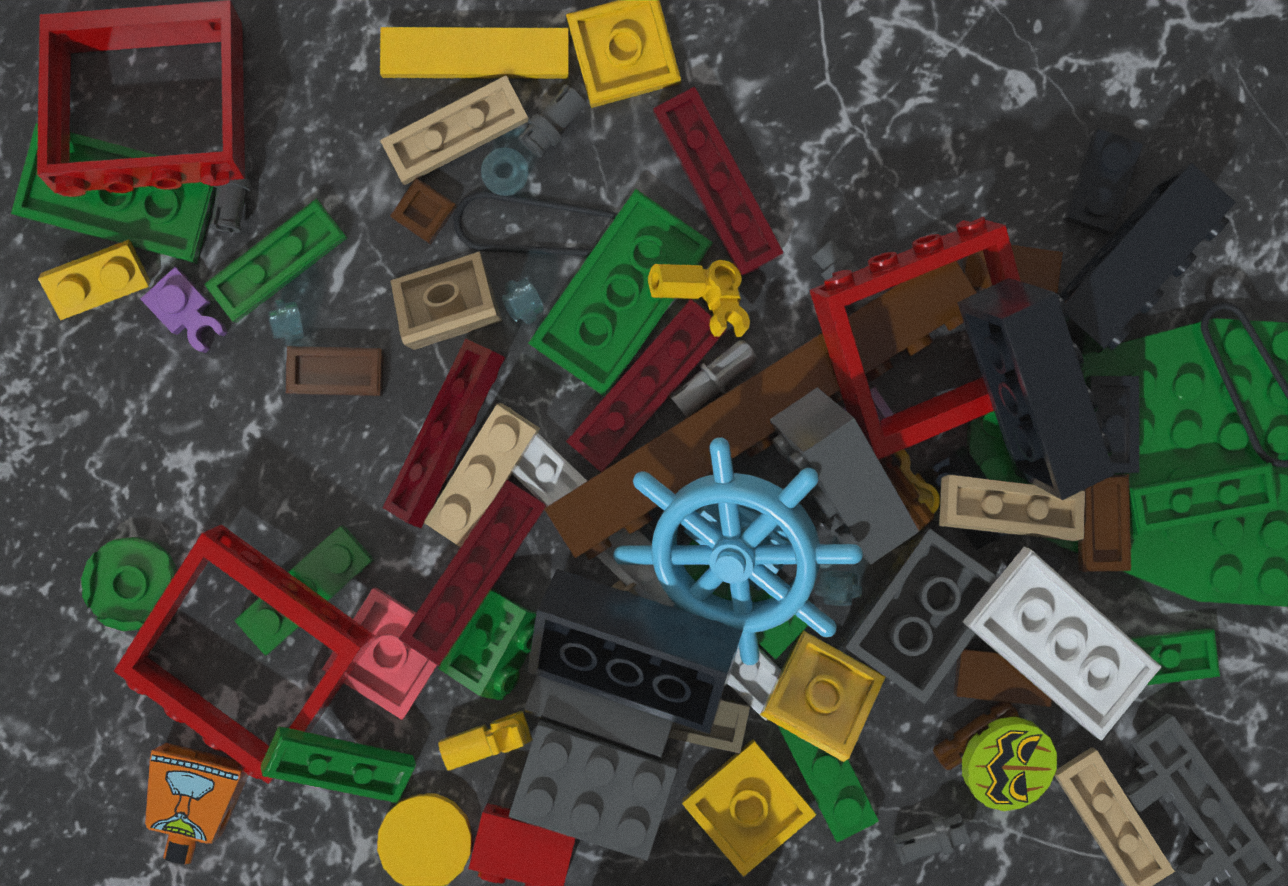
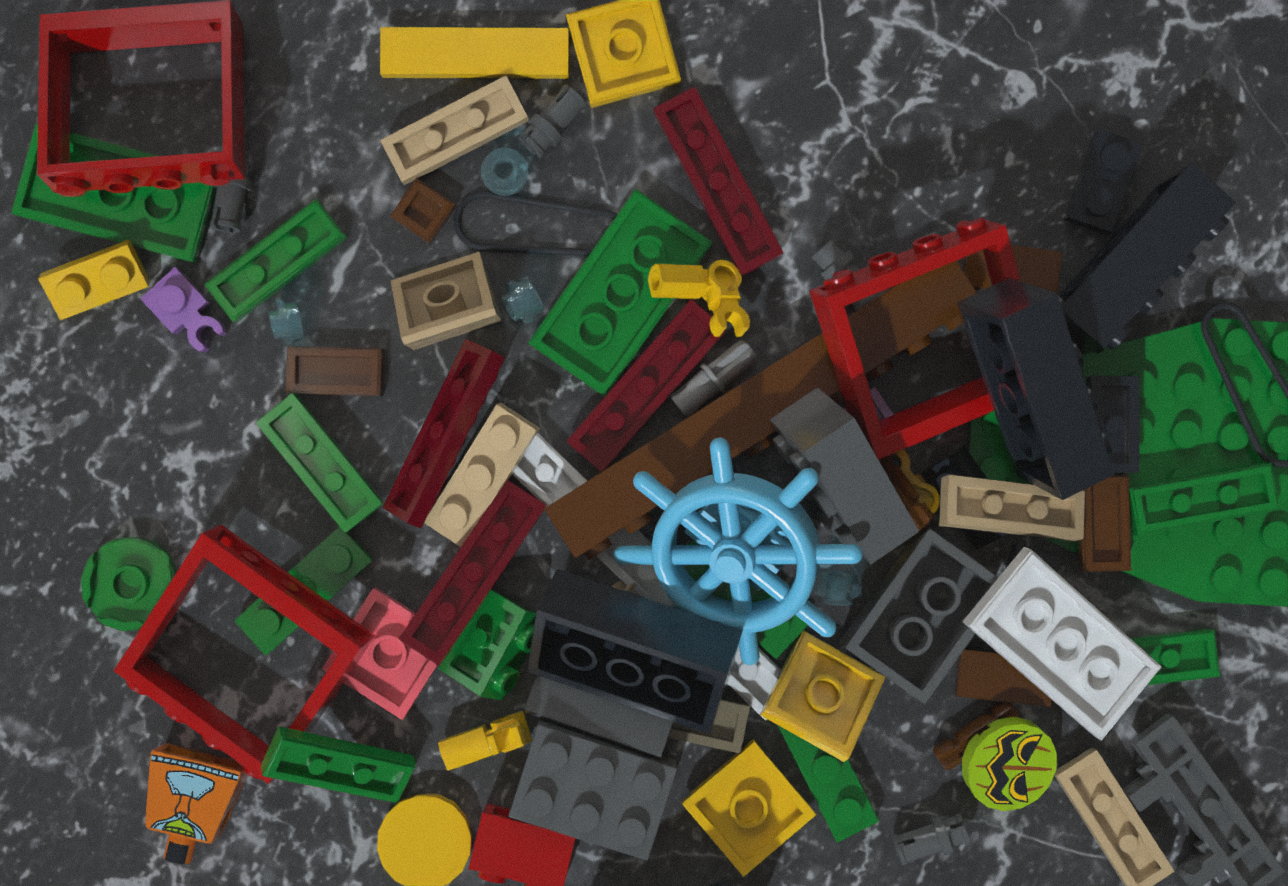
none -> green plate [256,393,385,533]

